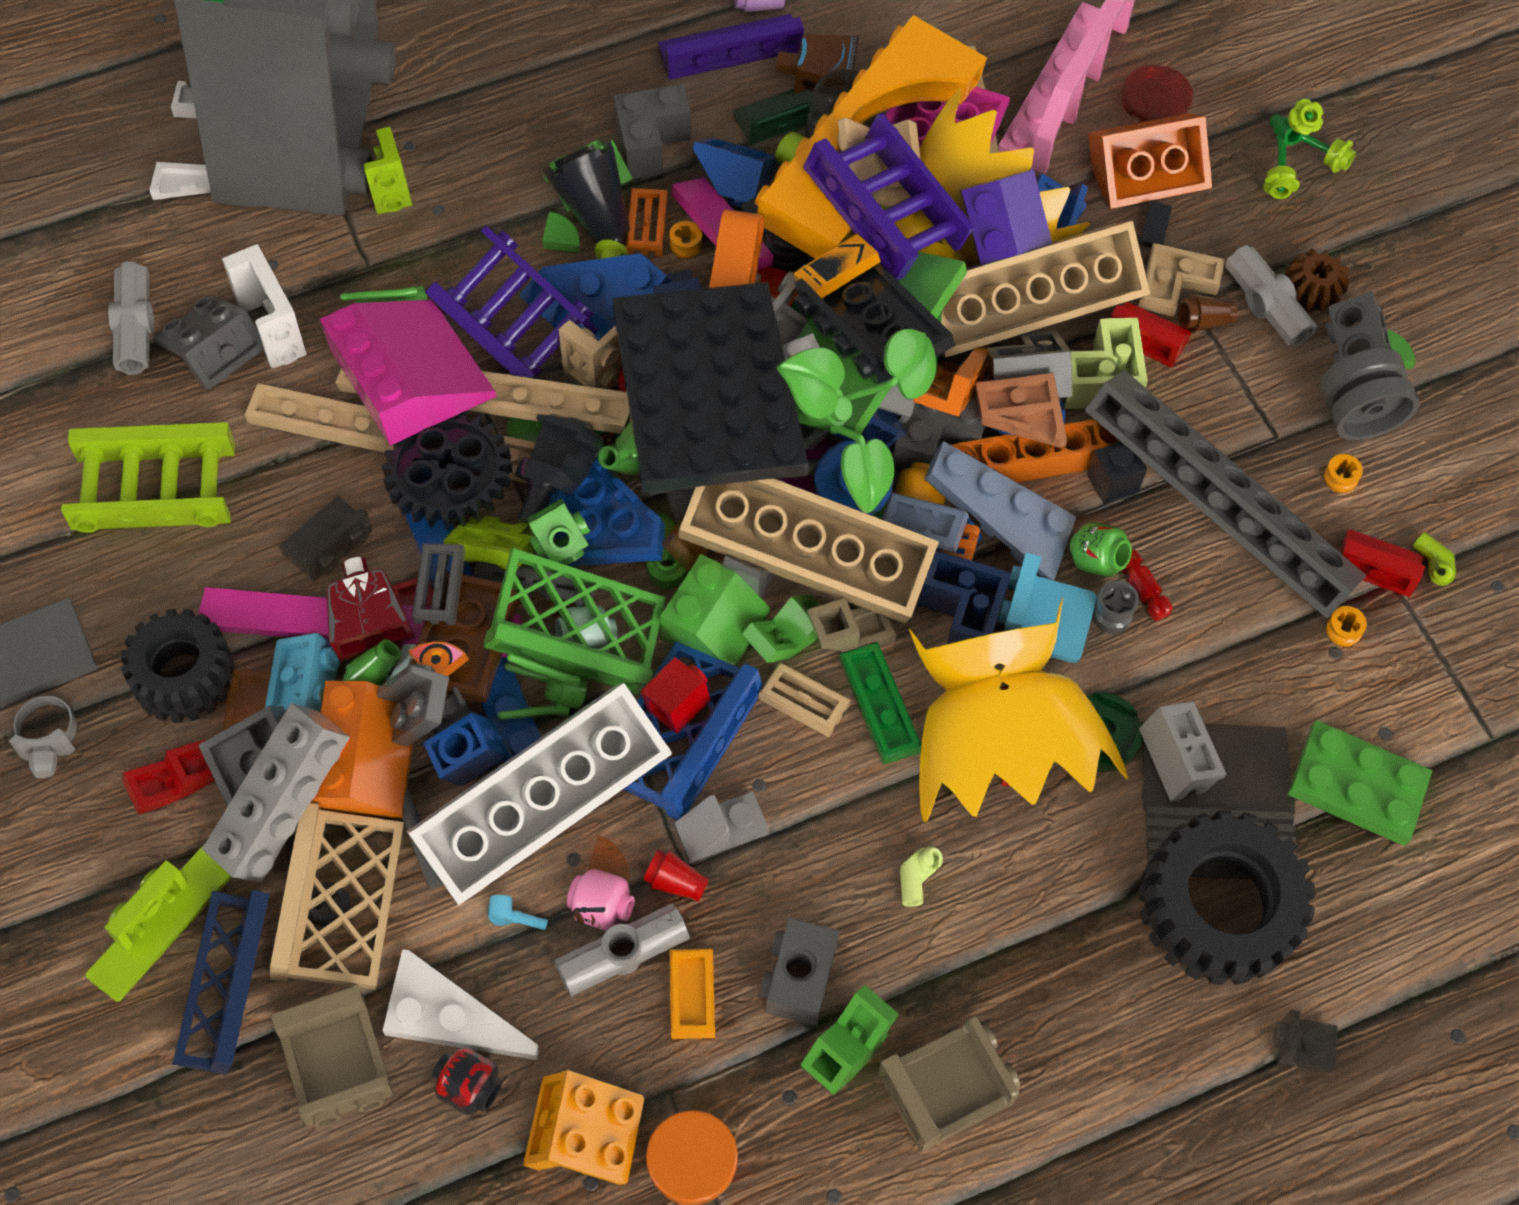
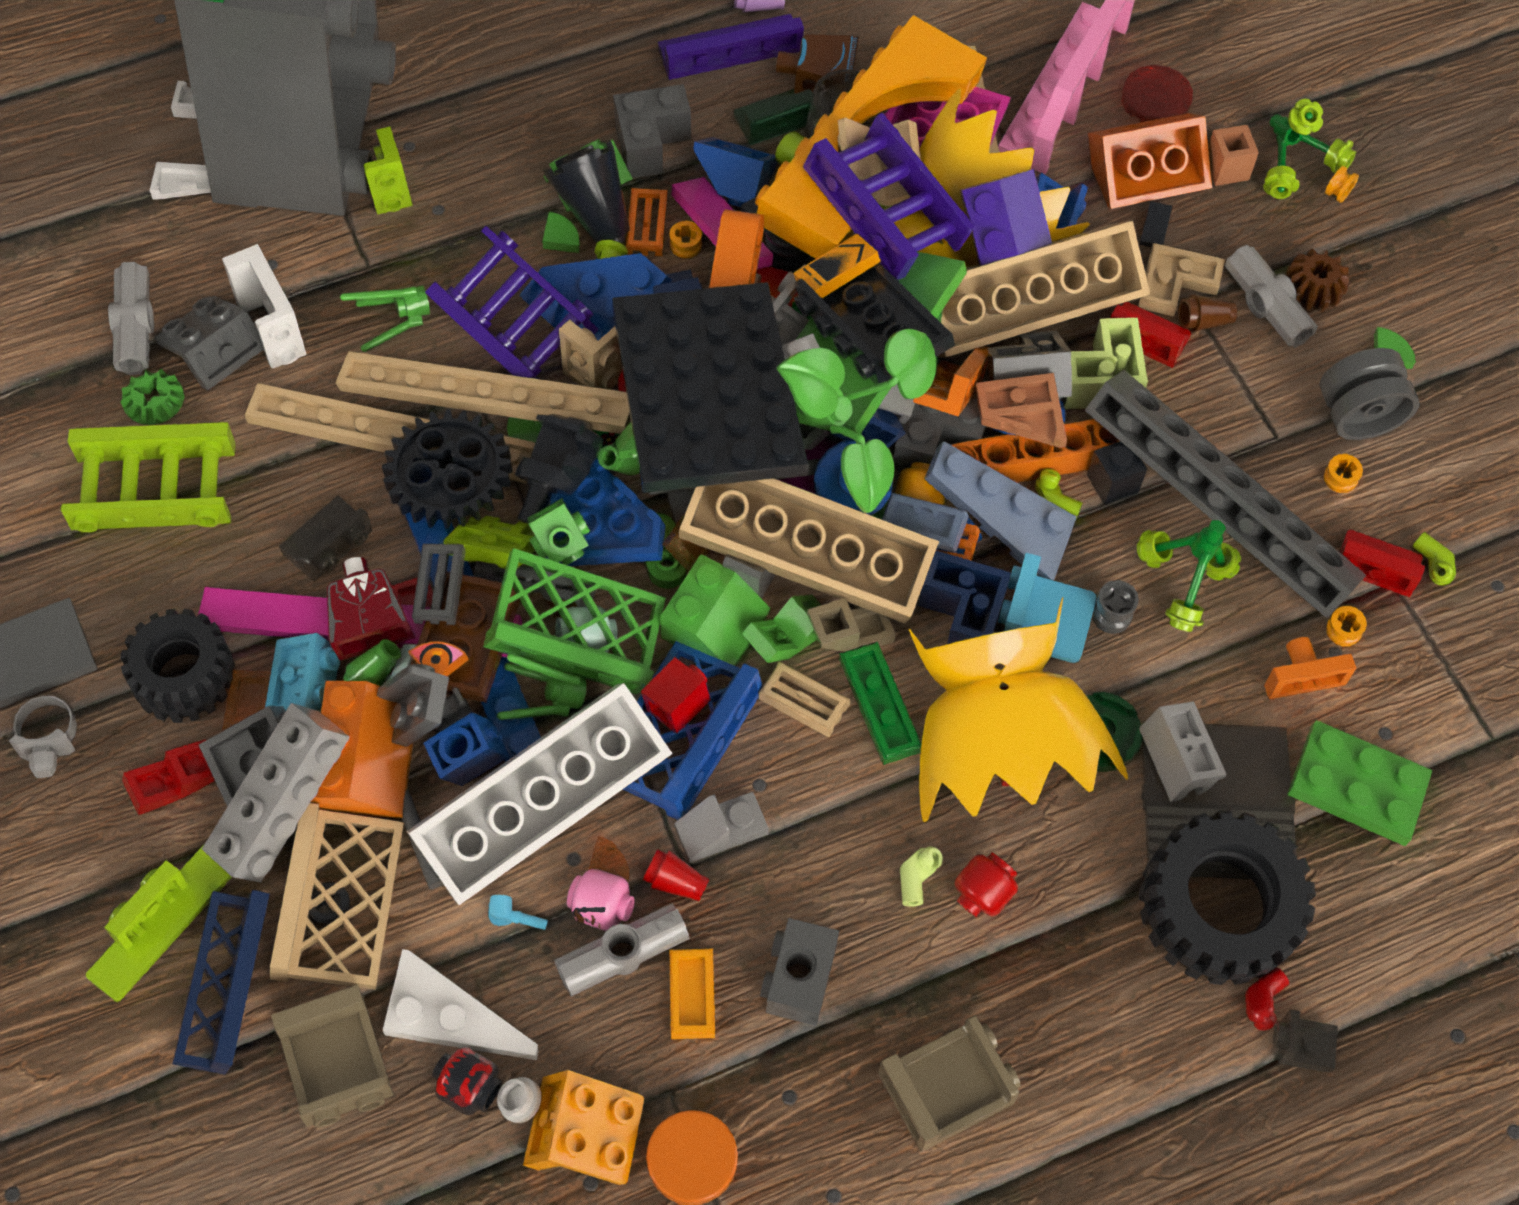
dark pink slope [320,300,497,446] -> none
bright green brick [801,985,899,1095] -> none
bright green head [1070,522,1132,577] -> none
red axle [1122,549,1173,621] -> none
dark grey brick [1326,291,1392,364] -> none
none -> bright green gear [120,369,184,425]
none -> white plate [497,1077,541,1123]
none -> red head [954,852,1018,917]
none -> lime arm [1035,468,1083,519]
none -> plant [1137,520,1241,632]
none -> nougat brick [1208,125,1259,186]
none -> red arm [1245,967,1289,1031]
none -> orange tile [1264,637,1357,700]
none -> light orange bush [1325,166,1359,203]

